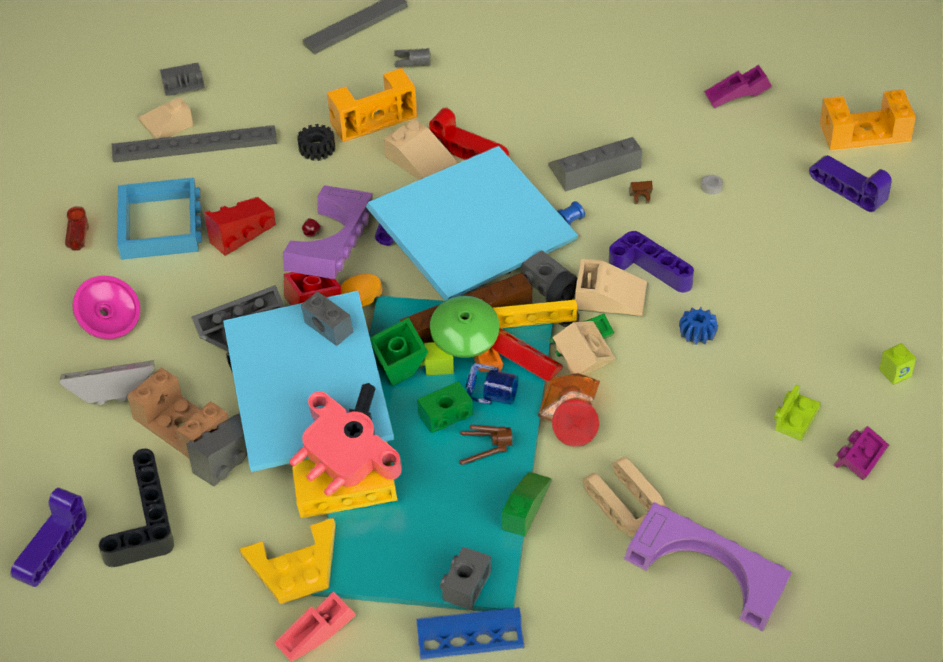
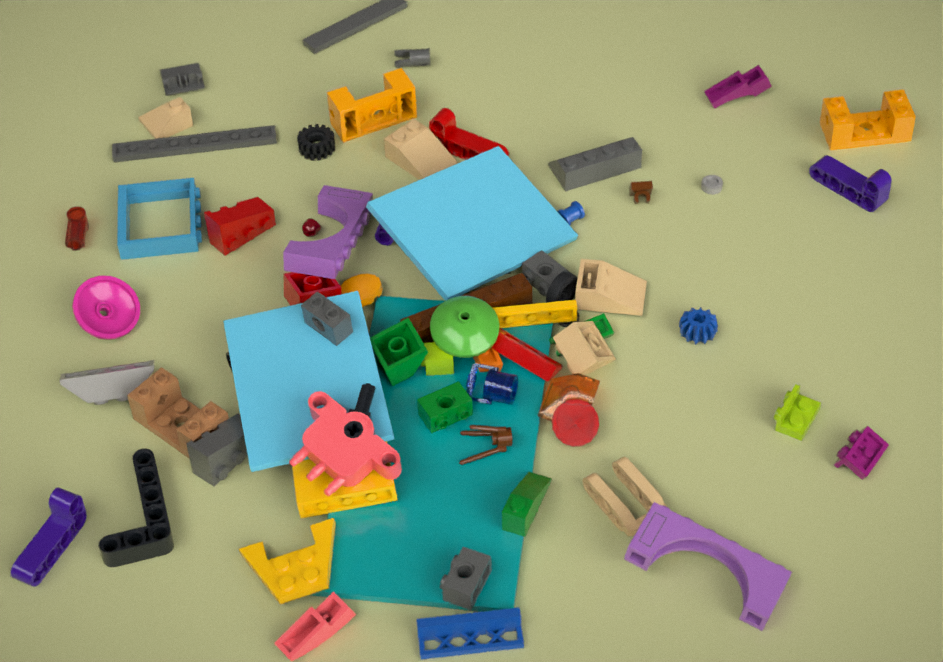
dark grey wedge [191,285,284,352] -> none
dark purple beam [609,231,694,293] -> none
lime brick [879,343,916,385] -> none

